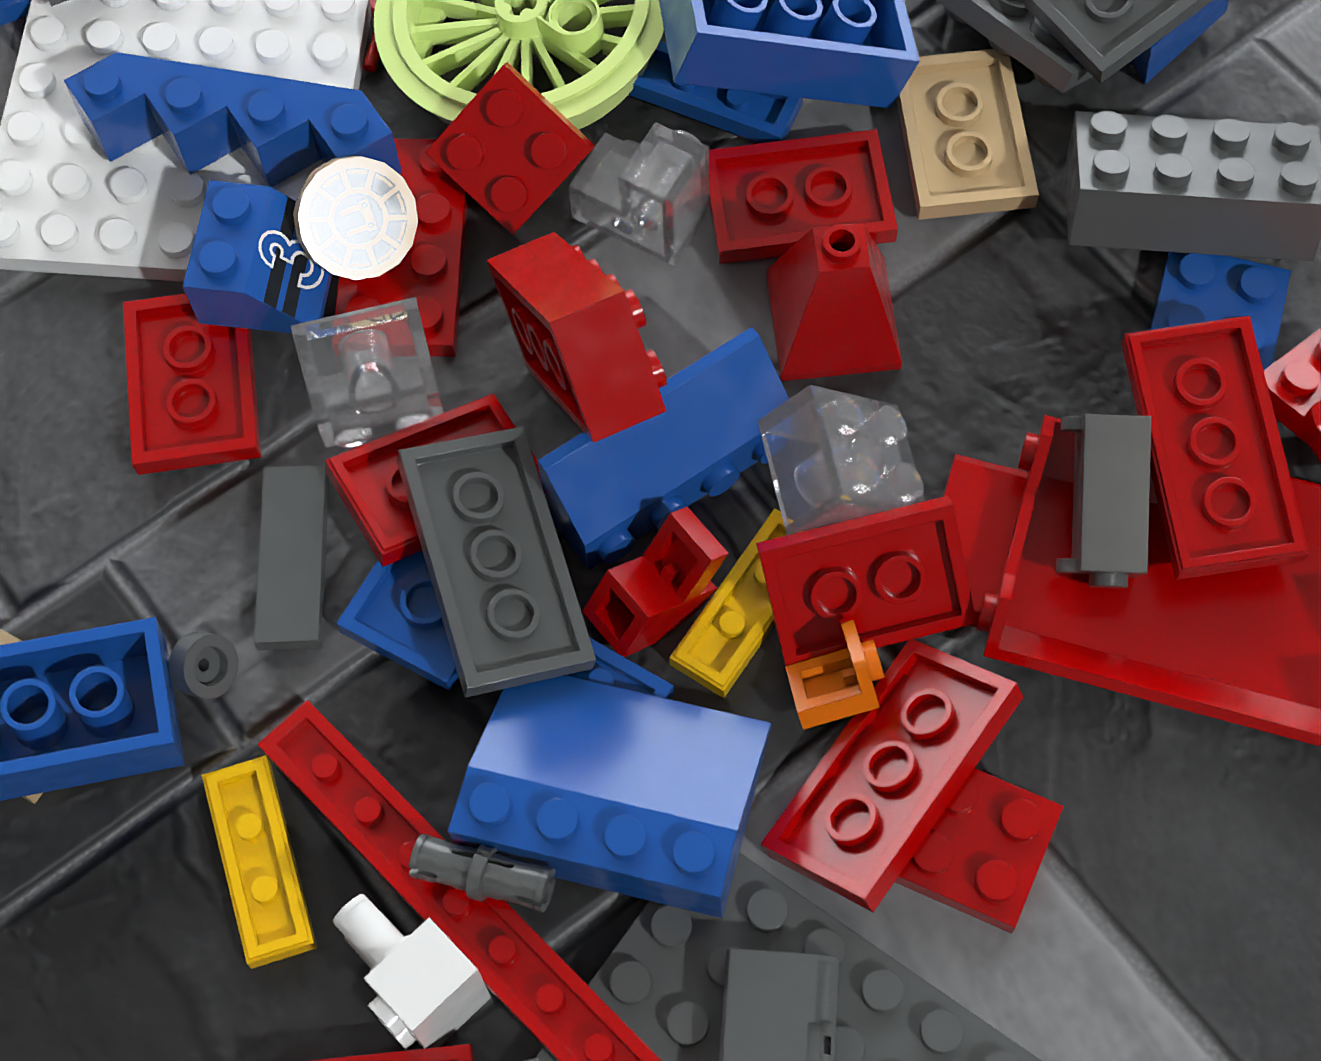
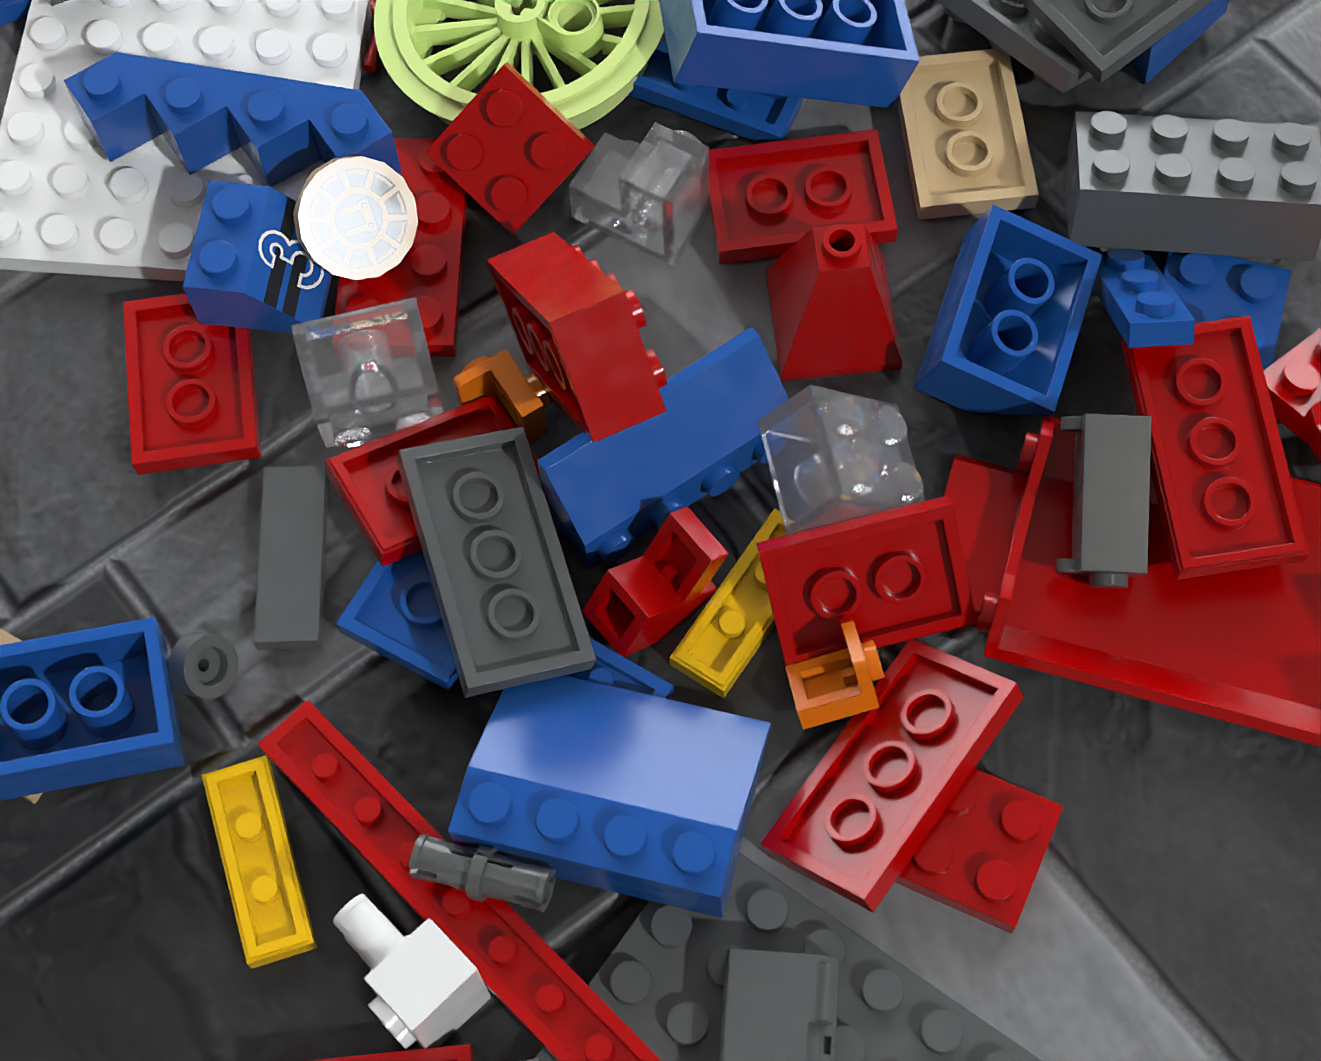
none -> orange bracket [453,349,551,444]
none -> blue slope [914,204,1102,416]
none -> blue plate [1093,249,1195,348]

